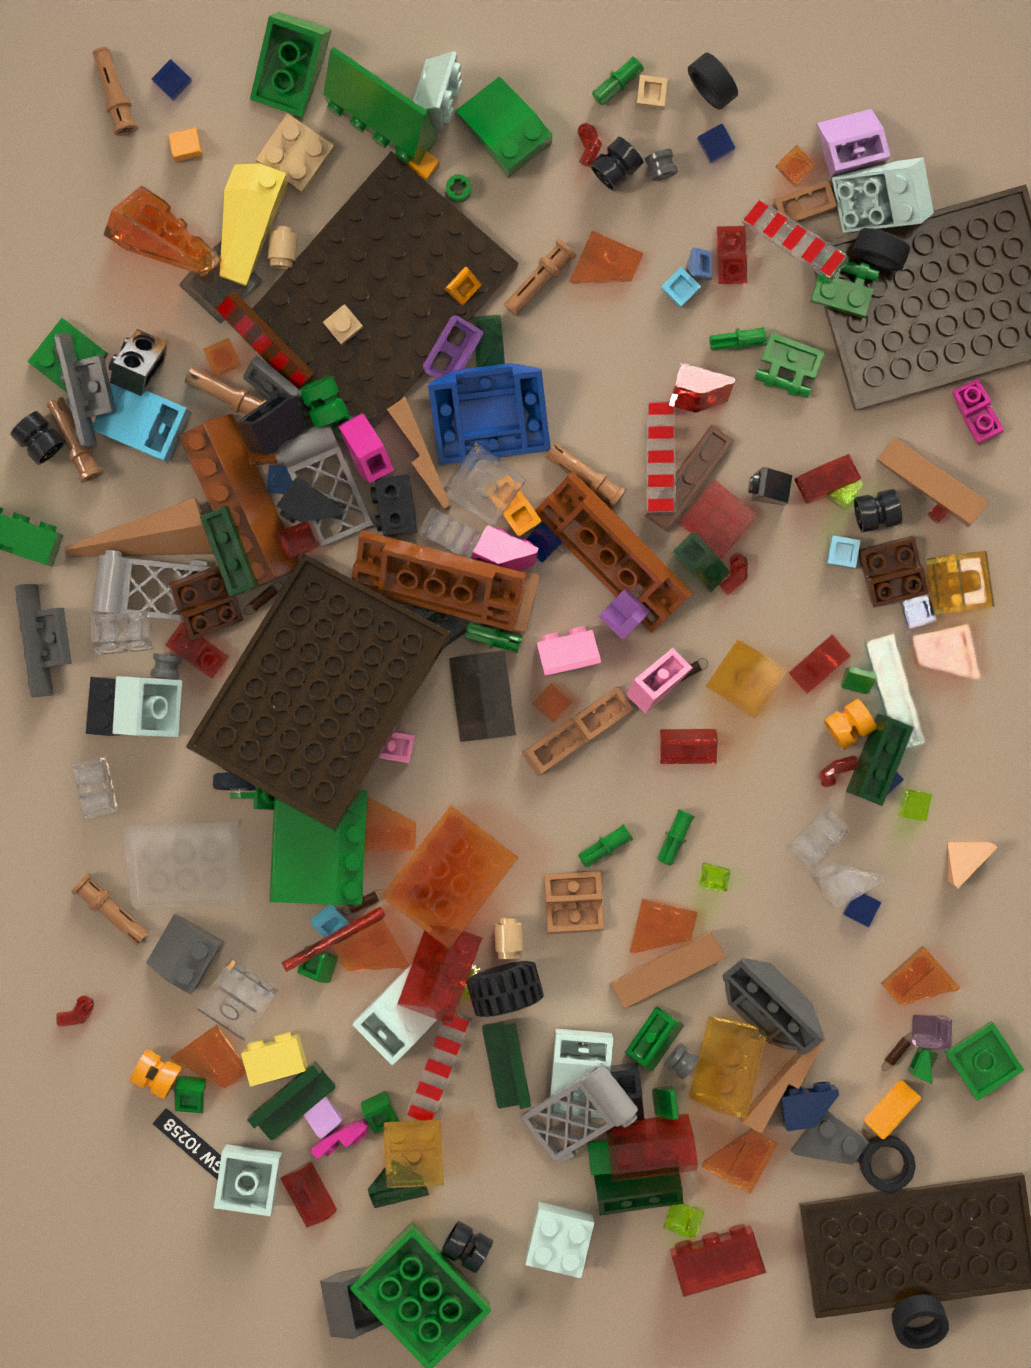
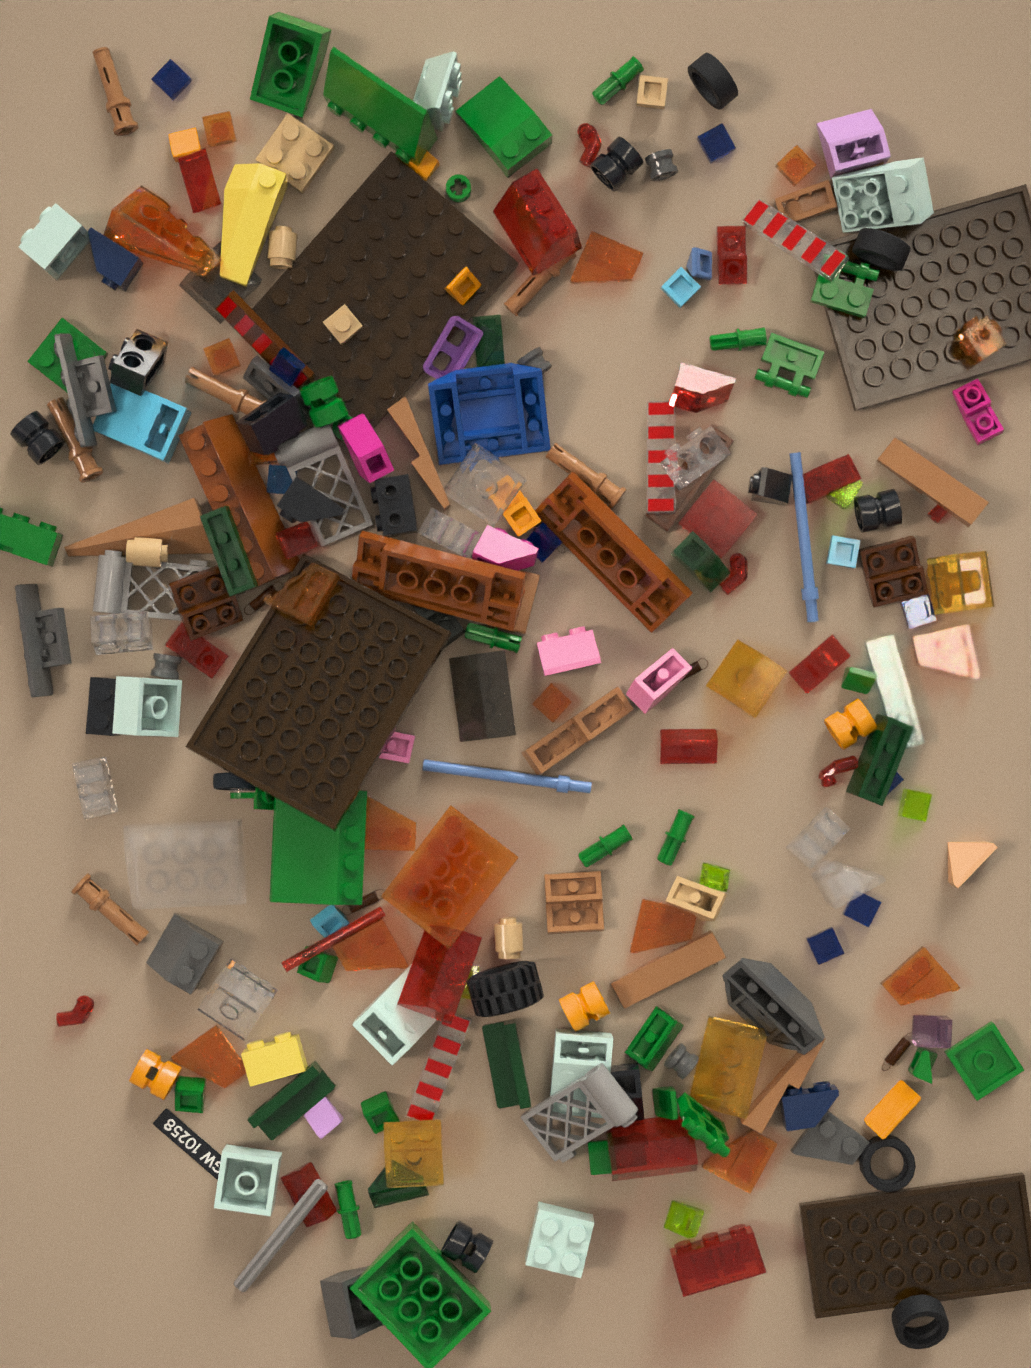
dark pink slope [310,1119,368,1159] -> none
dark green panel [594,1160,684,1215] -> none
medium lavender panel [599,589,650,640] -> none
none -> light aqua brick [19,203,90,280]
none -> dark blue slope [88,227,144,292]
none -> tan brick [126,537,168,568]
none -> clear red slope [177,148,221,214]
none -> clear orange plate [202,111,237,147]
none -> light grey axle [234,1179,328,1292]
none -> clear orange wing [263,563,340,626]
none -> clear blue tile [269,347,306,387]
none -> green axle [335,1180,361,1239]
none -> medium blue bar [423,759,592,793]
none -> clear red slope [493,168,582,276]
none -> dark grey wheel [517,347,552,374]
none -> light orange wheel [559,981,611,1032]
none -> clear brick [660,426,731,491]
none -> tan slope [666,876,727,921]
none -> green plate [677,1092,730,1158]
none -> medium blue bar [789,452,819,622]
none -> clear blue tile [806,927,844,965]
none -> clear orange brick [958,316,1007,364]

